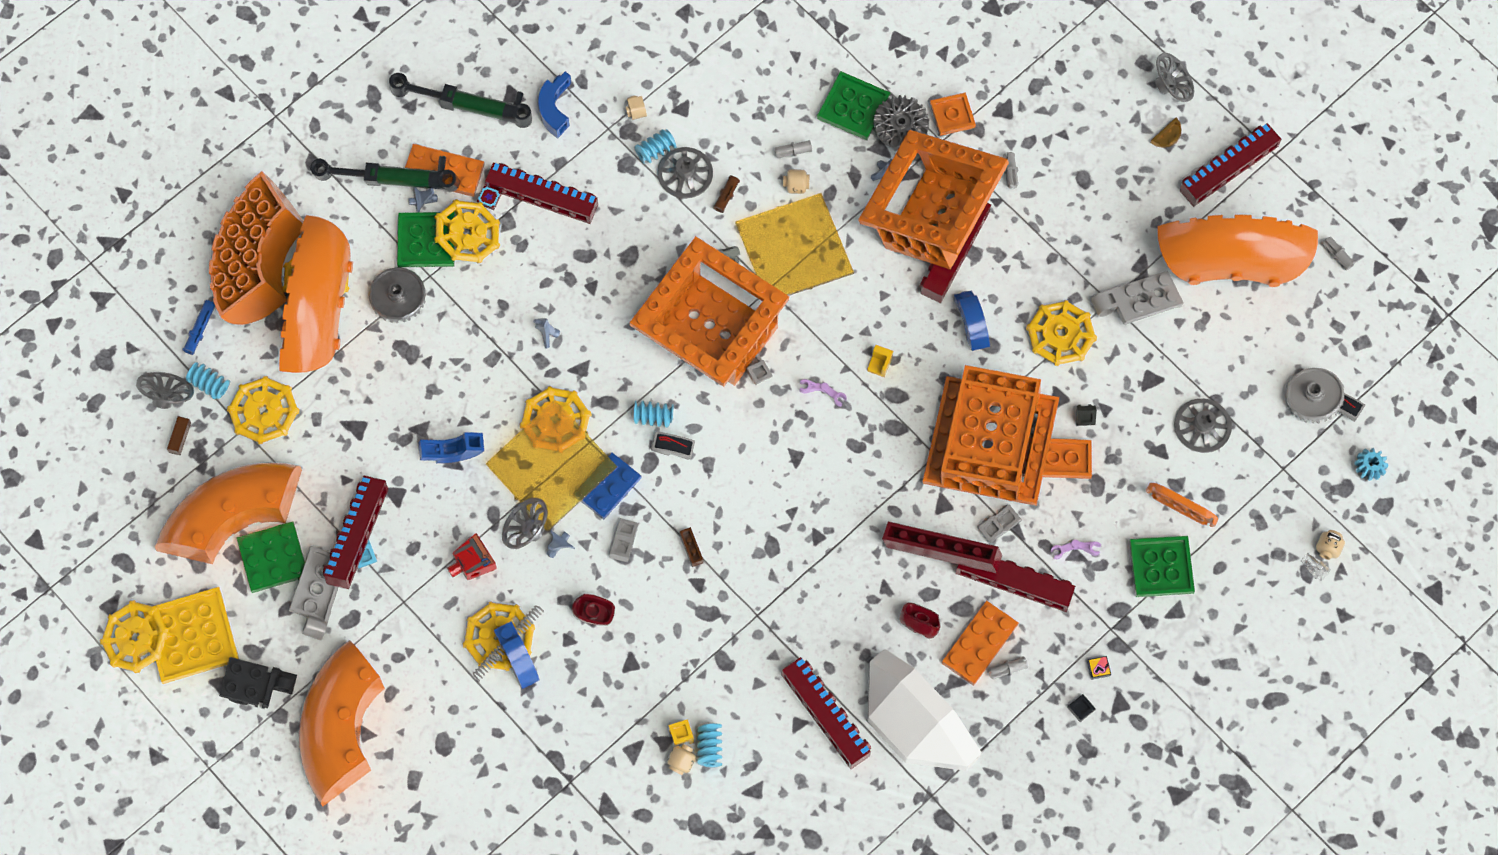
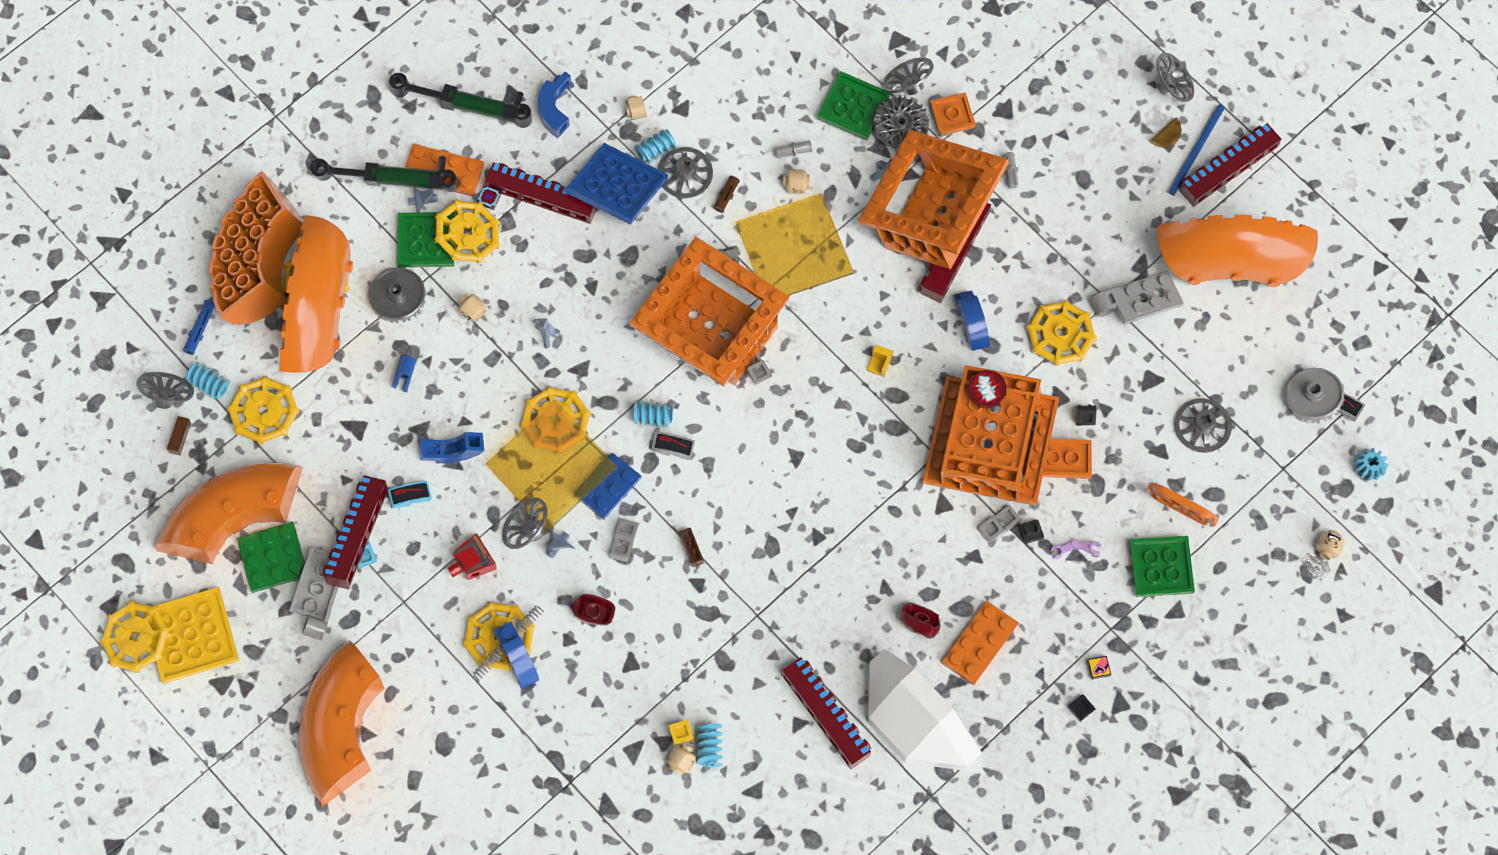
black plate [219,657,297,709] -> none
lavender piece [800,379,847,407] -> none
dark red brick [882,521,1002,573] -> none
dark red brick [956,560,1076,613] -> none
light grey axle [988,656,1028,679] -> none
light grey axle [1323,237,1355,271] -> none
none -> slope [387,481,432,509]
none -> blue hinge [391,355,417,393]
none -> tan head [458,294,486,322]
none -> blue plate [566,143,668,225]
none -> flat silver wheel [883,57,934,95]
none -> tile [968,370,1007,408]
none -> pearl dark grey tile [1019,519,1044,544]
none -> blue piece [1168,104,1225,196]

